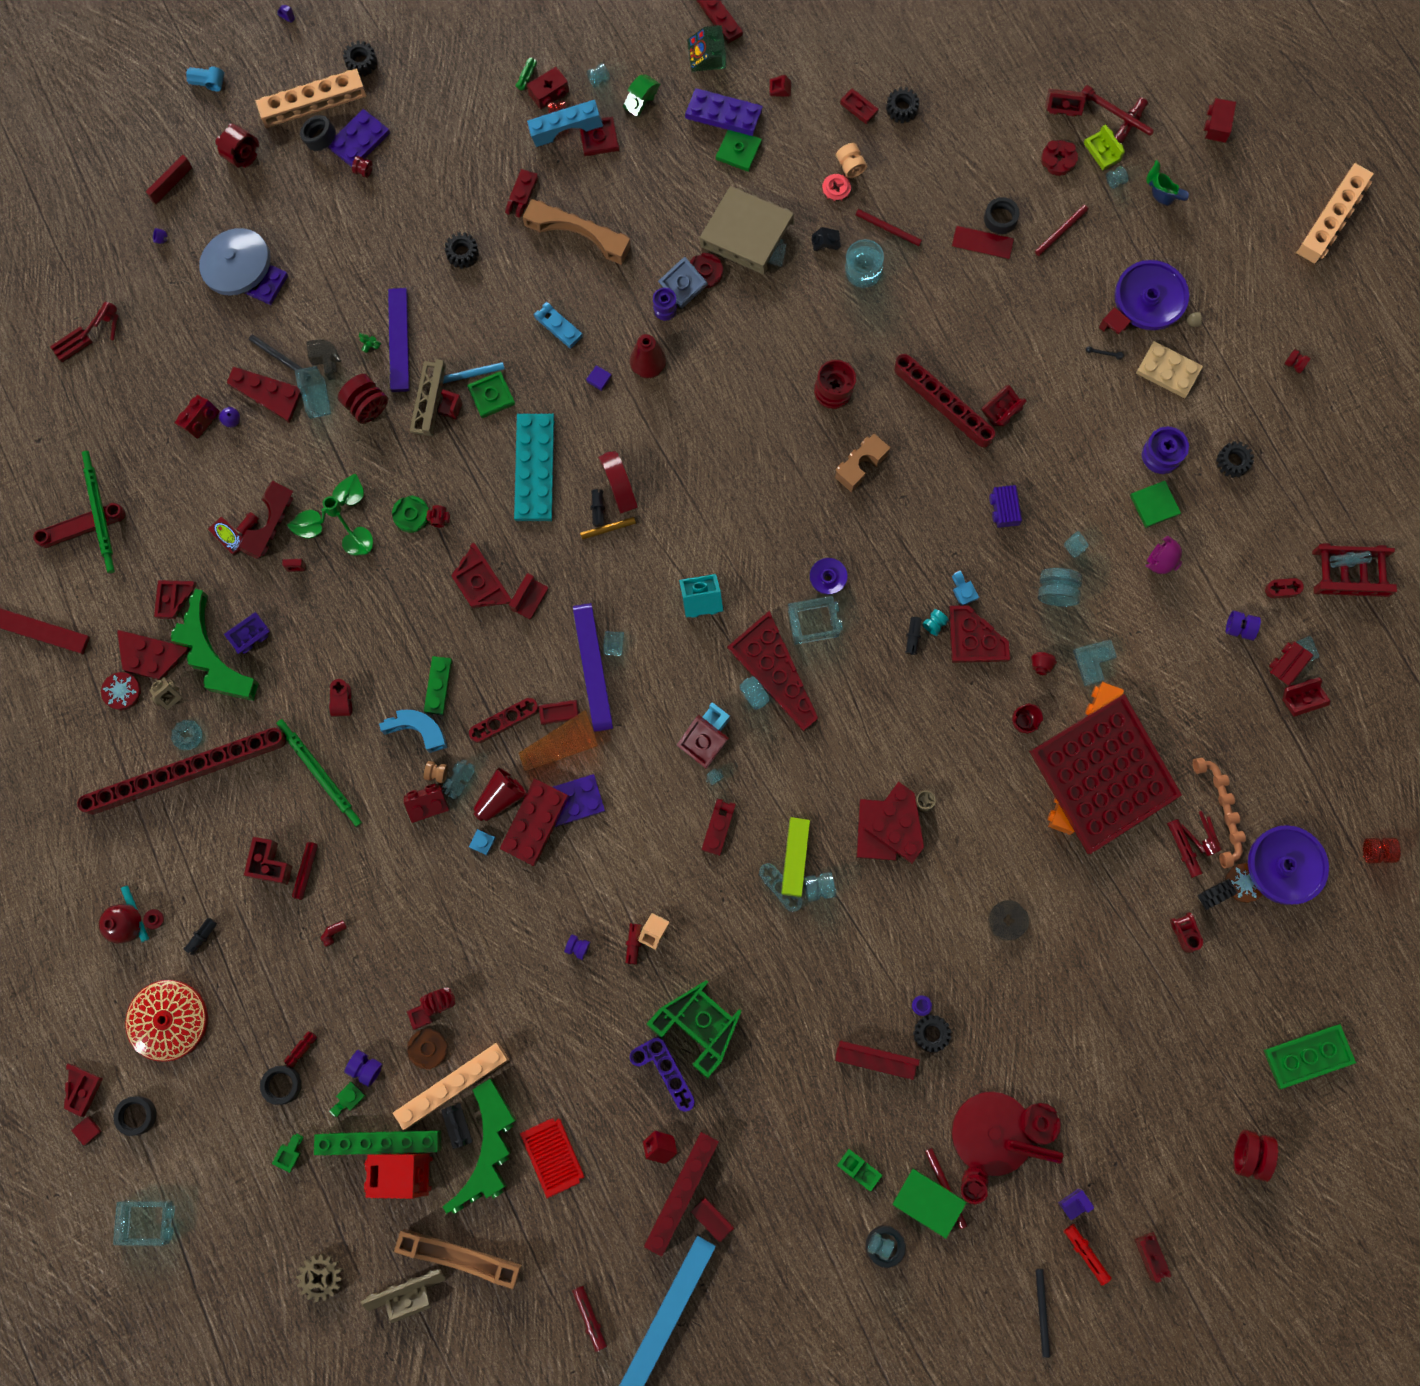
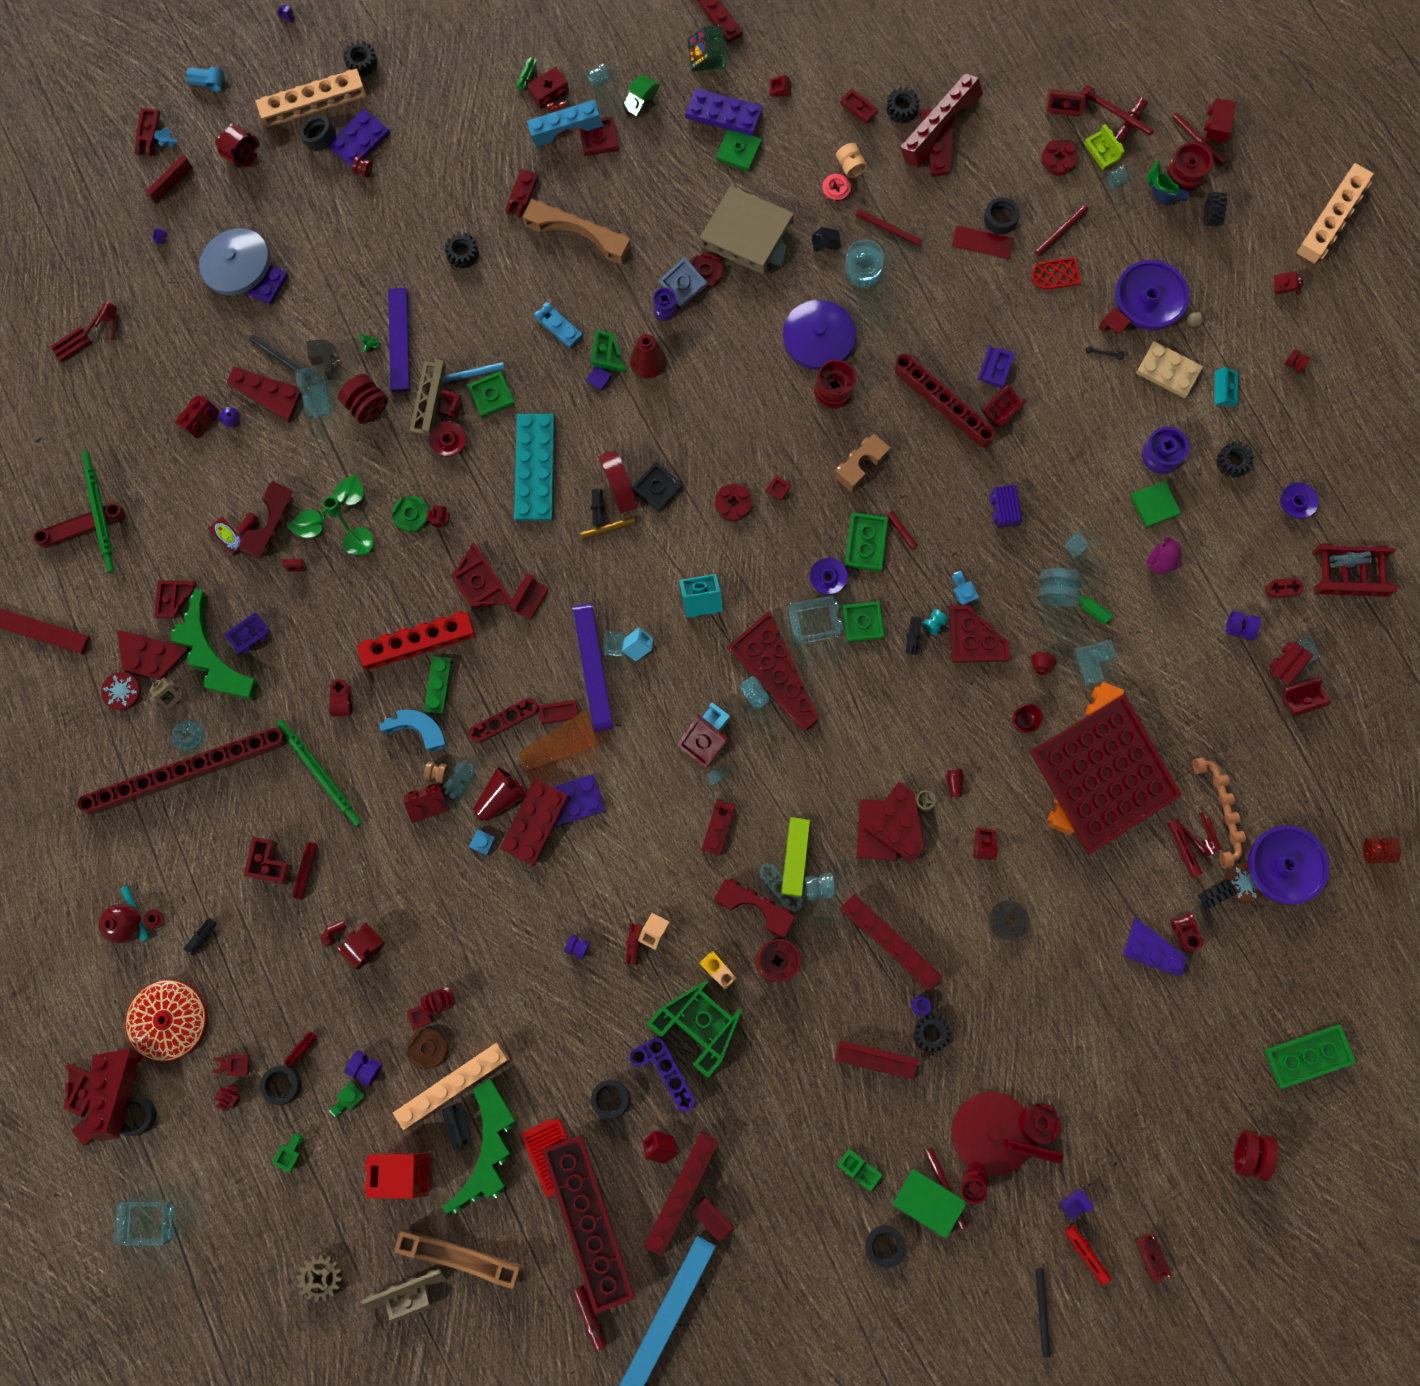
green brick [314,1130,442,1156] -> none
clear light blue wheel [867,1232,895,1261] -> none
none -> dark red wedge [87,1048,142,1142]
none -> dark red hinge [135,108,160,157]
none -> dark azure piece [154,128,177,147]
none -> dark red plate [213,1055,250,1076]
none -> dark red gear [214,1085,241,1111]
none -> dark red brick [336,922,385,970]
none -> red brick [357,611,476,671]
none -> dark red dish [429,421,466,457]
none -> dark red brick [542,1134,635,1314]
none -> green wing [590,330,626,373]
none -> black tyre [591,1080,630,1119]
none -> medium azure panel [622,627,653,661]
none -> black tile [631,462,684,513]
none -> leg [699,951,737,990]
none -> dark red arch [714,878,795,939]
none -> dark red plate [715,484,752,522]
none -> dark red wheel [755,939,801,982]
none -> dark red plate [766,475,791,502]
none -> dark purple dish [783,300,856,370]
none -> dark red arch [839,894,943,992]
none -> green tile [842,601,885,643]
none -> green tile [844,512,889,572]
none -> dark red piece [887,511,918,550]
none -> dark red arch [900,73,983,168]
none -> dark red wing [920,109,955,177]
none -> dark red cone [945,769,965,797]
none -> dark red slope [973,828,997,860]
none -> dark purple plate [977,345,1015,388]
none -> red window [1032,257,1081,290]
none -> green cylinder [1077,594,1113,625]
none -> dark purple wing [1122,918,1187,977]
none -> dark red wheel [1167,142,1213,190]
none -> dark red bar [1172,112,1226,166]
none -> black tyre [1203,192,1227,226]
none -> teal slope [1214,367,1238,407]
none -> dark red bracket [1274,271,1304,295]
none -> dark purple dish [1280,483,1318,519]

